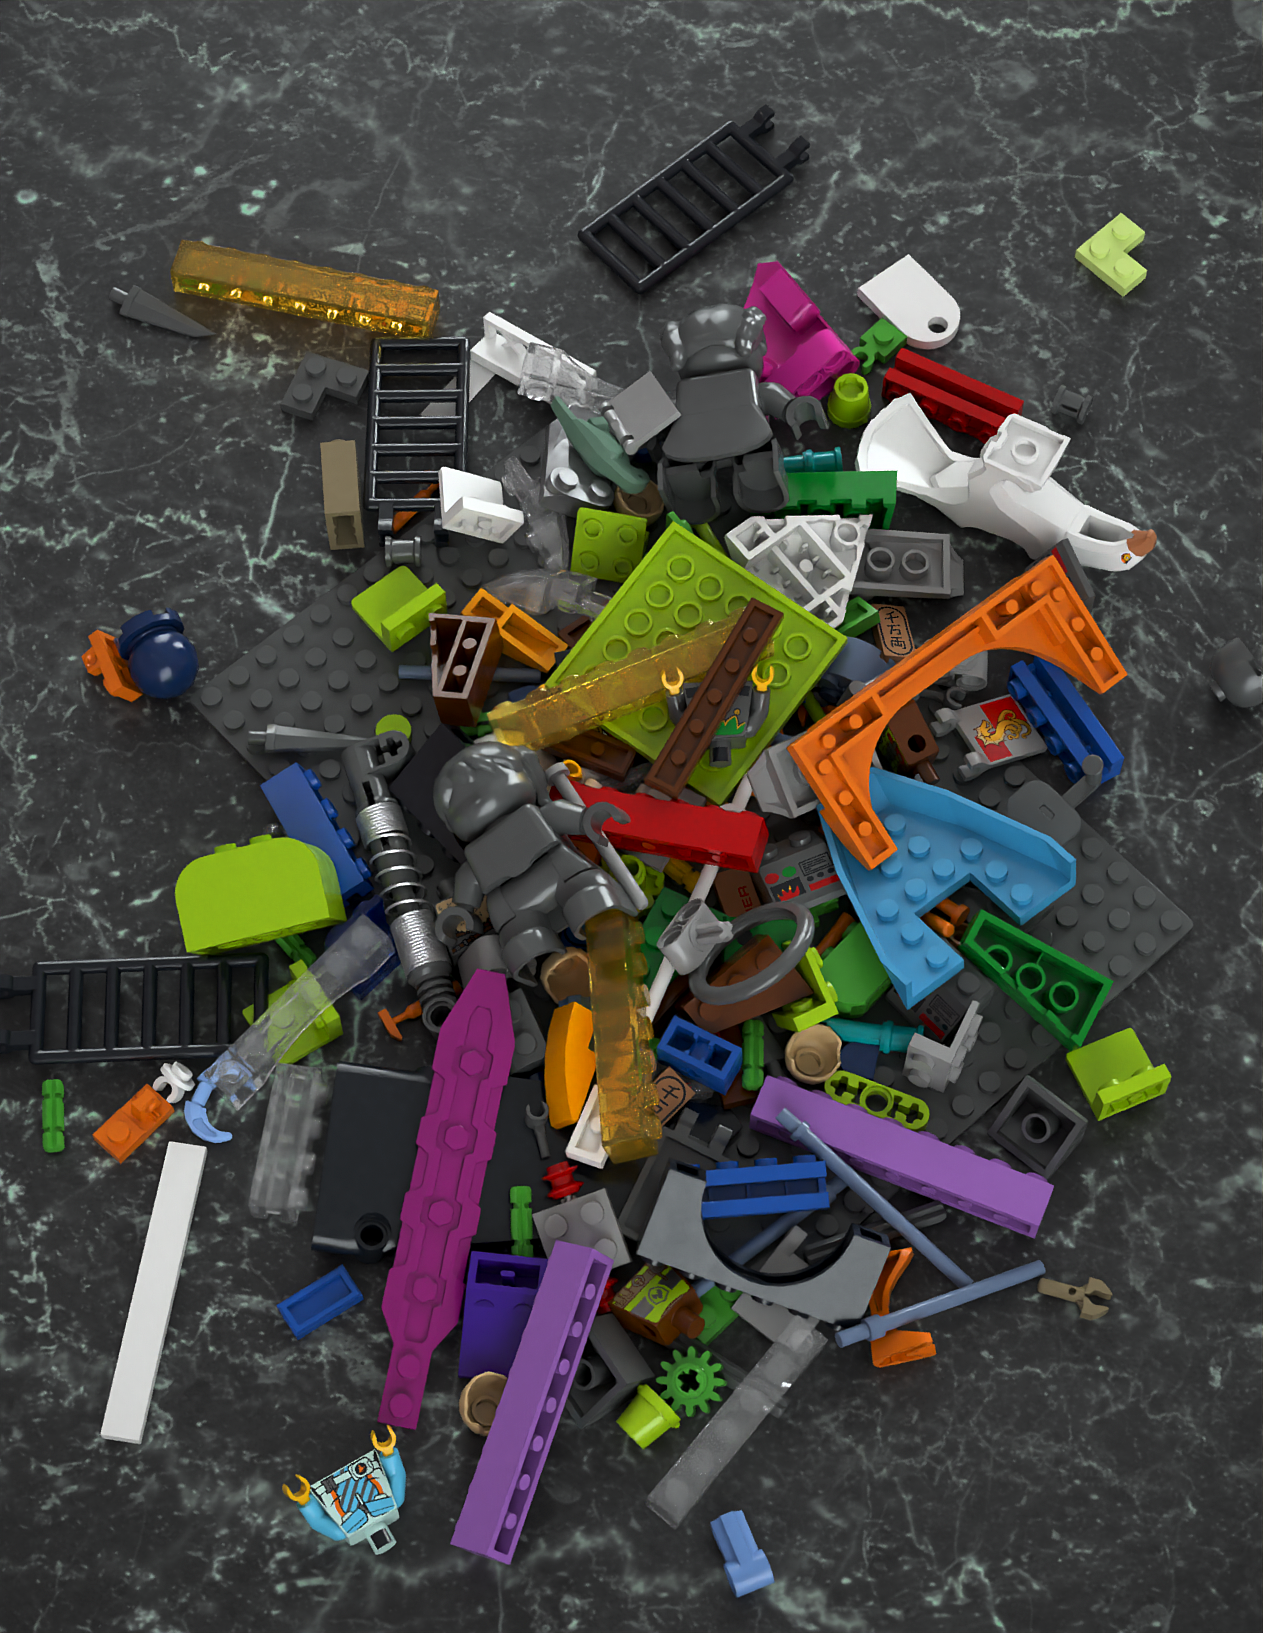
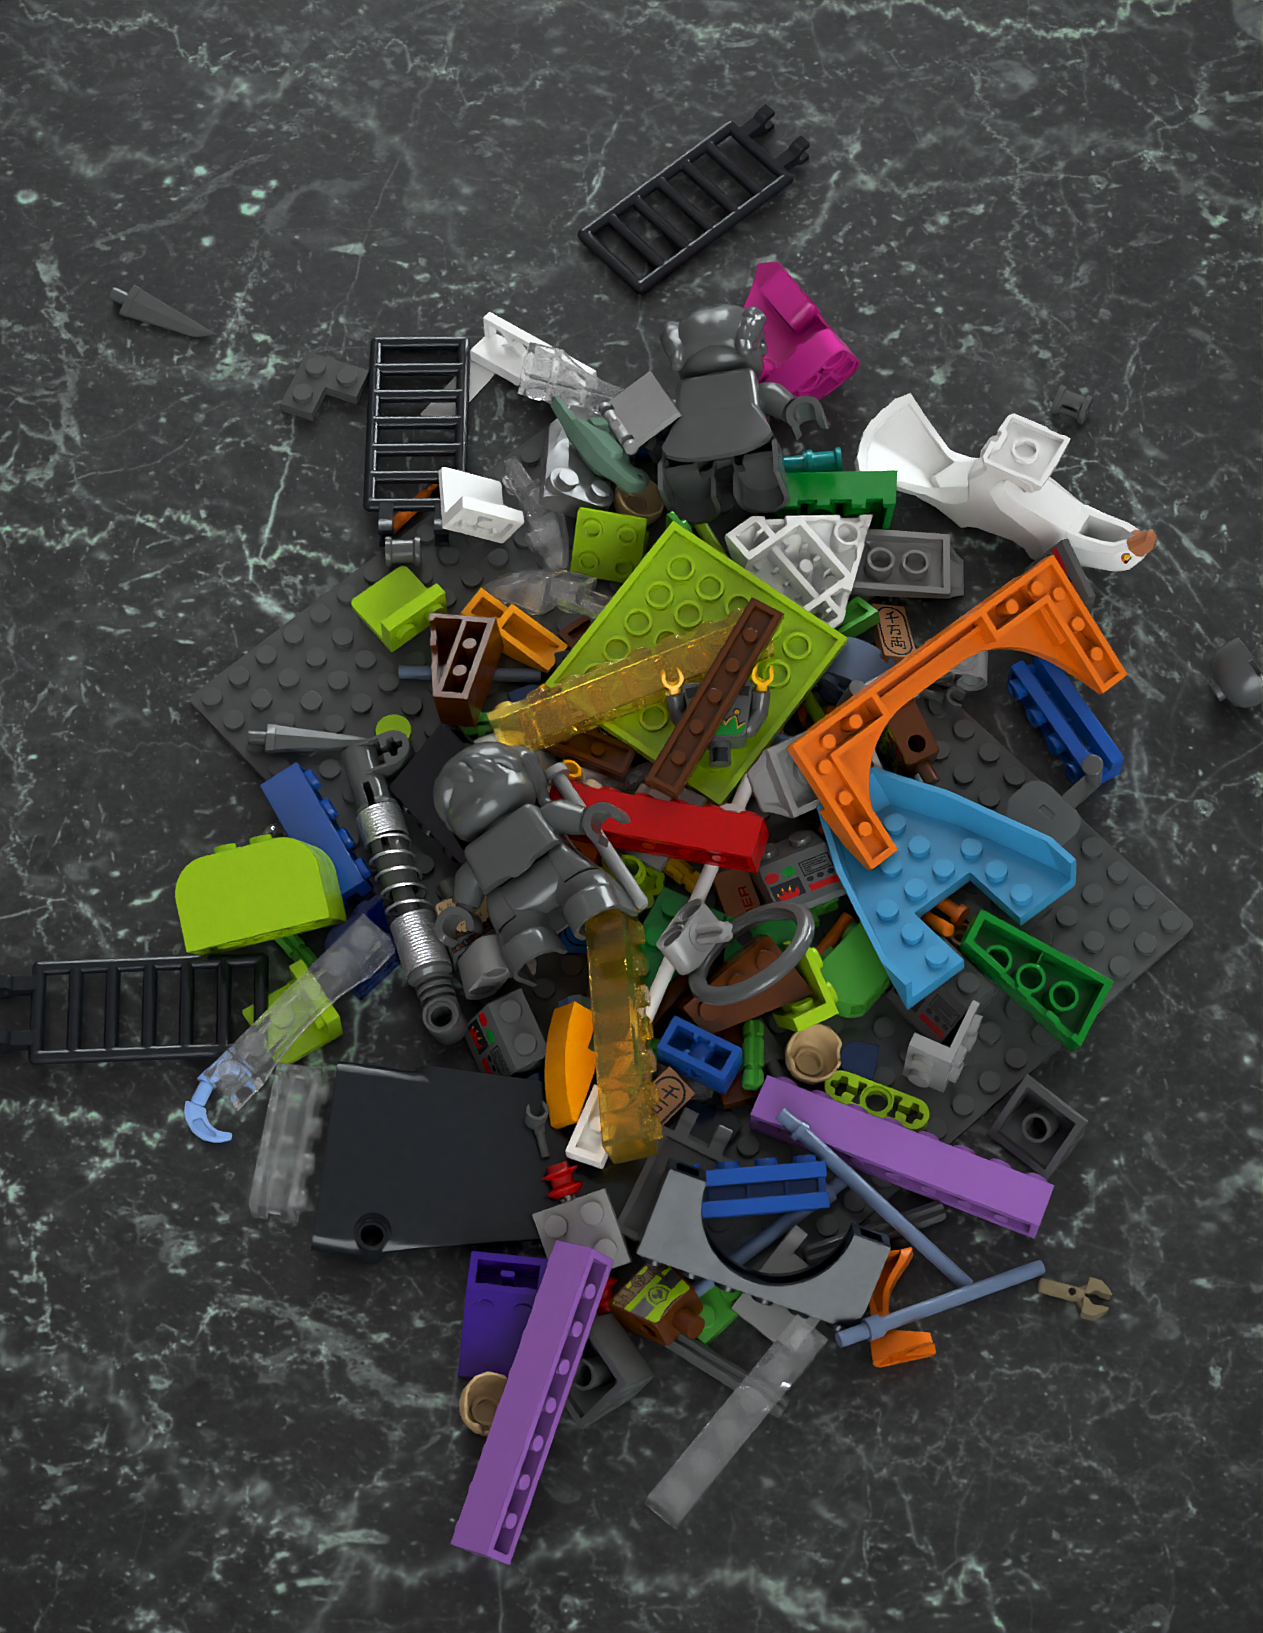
bright green axle [42,1079,65,1153] -> none
orange hinge [81,630,143,702] -> none
orange hinge [92,1084,175,1164] -> none
white tile [100,1141,208,1444] -> none
dark blue tile [113,608,199,699] -> none
white plate [152,1062,195,1103] -> none
clear yellow brick [170,239,440,337] -> none
blue tile [276,1264,363,1341] -> none
torso [282,1425,406,1555] -> none
dark tan brick [320,439,365,550] -> none
magenta plate [377,968,515,1430] -> none
orange piece [378,980,463,1041] -> none
bright green axle [510,1186,533,1257] -> none
tan hair [540,946,600,1004] -> none
lime piece [616,1383,681,1450] -> none
bright green gear [656,1346,727,1417] -> none
medium blue piece [710,1510,775,1598] -> none
teal pin [820,1017,925,1054] -> none
lime piece [827,373,871,429] -> none
bright green plate [851,318,907,375] -> none
white tile [857,254,960,349] -> none
red brick [881,347,1024,444] -> none
light grey flag [929,694,1048,781] -> none
lime bracket [1065,1028,1172,1121] -> none
yellowish green plate [1075,213,1147,297] -> none

